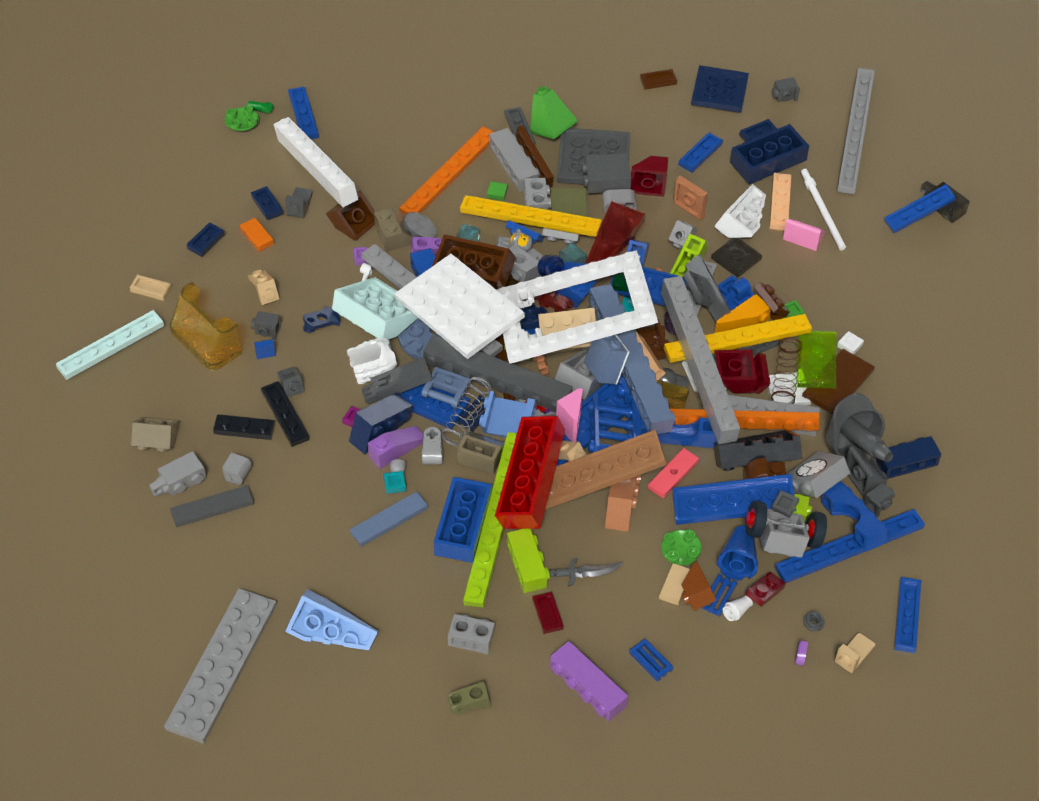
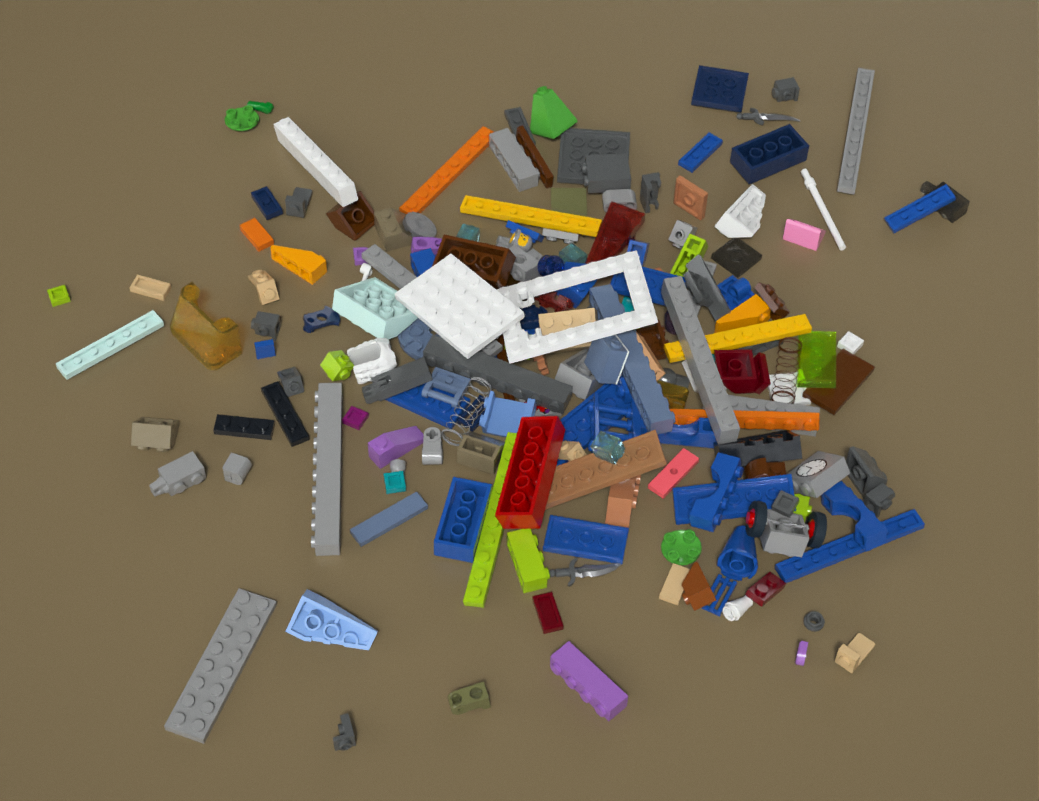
dark grey tile [170,485,253,528] -> none
dark blue plate [187,222,224,257] -> none
blue tile [288,87,319,139] -> none
dark blue wedge [349,393,413,455] -> none
light grey brick [448,614,495,654] -> none
bright green tile [487,181,508,201] -> none
light grey brick [524,178,551,210] -> none
bright pink slope [556,388,583,442] -> none
dark green tile [612,272,629,292] -> none
blue tile [629,639,673,682] -> none
dark red slope [630,156,669,197] -> none
reddish brown tile [640,69,677,90] -> none
dark blue plate [739,119,777,142] -> none
light nougat plate [769,173,791,231] -> none
bright green tile [785,300,805,318] -> none
dark grey piece [826,393,893,462] -> none
dark blue brick [875,436,942,479] -> none
blue tile [894,577,921,653] -> none
none -> lime tile [47,285,71,307]
none -> light orange slope [270,245,327,285]
none -> light grey brick [311,383,343,556]
none -> lime brick [320,350,354,381]
none -> dark grey bracket [333,713,356,751]
none -> blue tile [543,515,629,564]
none -> clear light blue brick [590,431,625,464]
none -> dark grey hinge [640,172,661,213]
none -> blue arch [689,452,744,532]
none -> dark grey piece [736,108,800,125]

